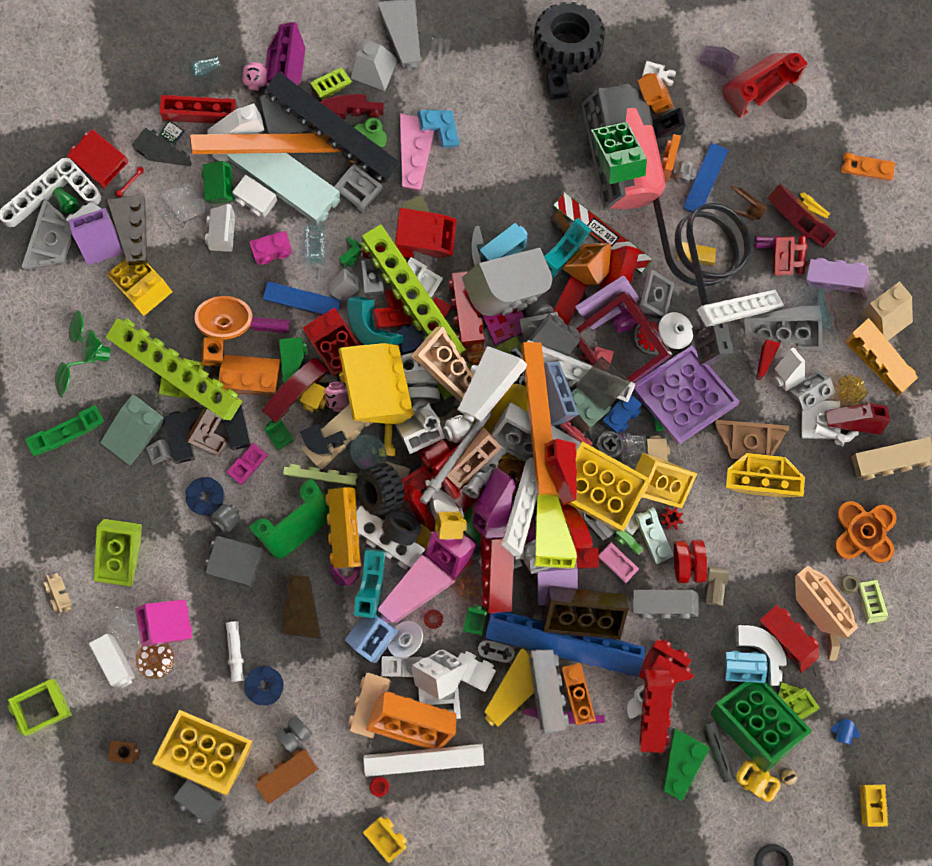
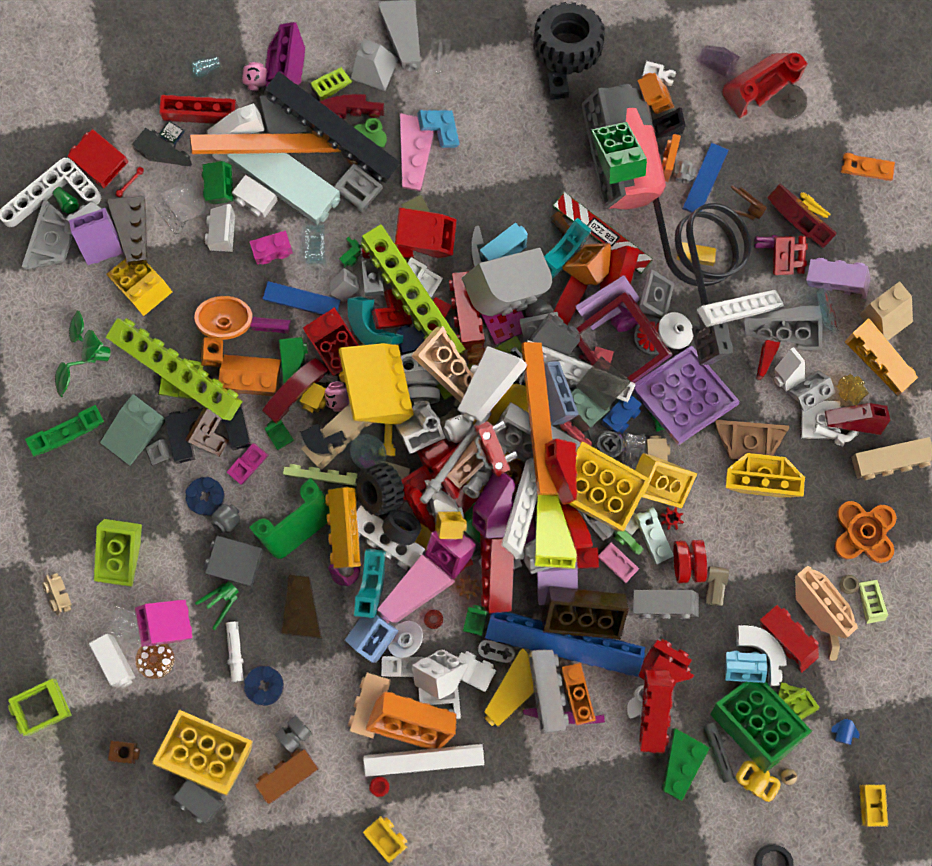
none -> green plant [195,581,239,630]
none -> piece [474,421,518,477]

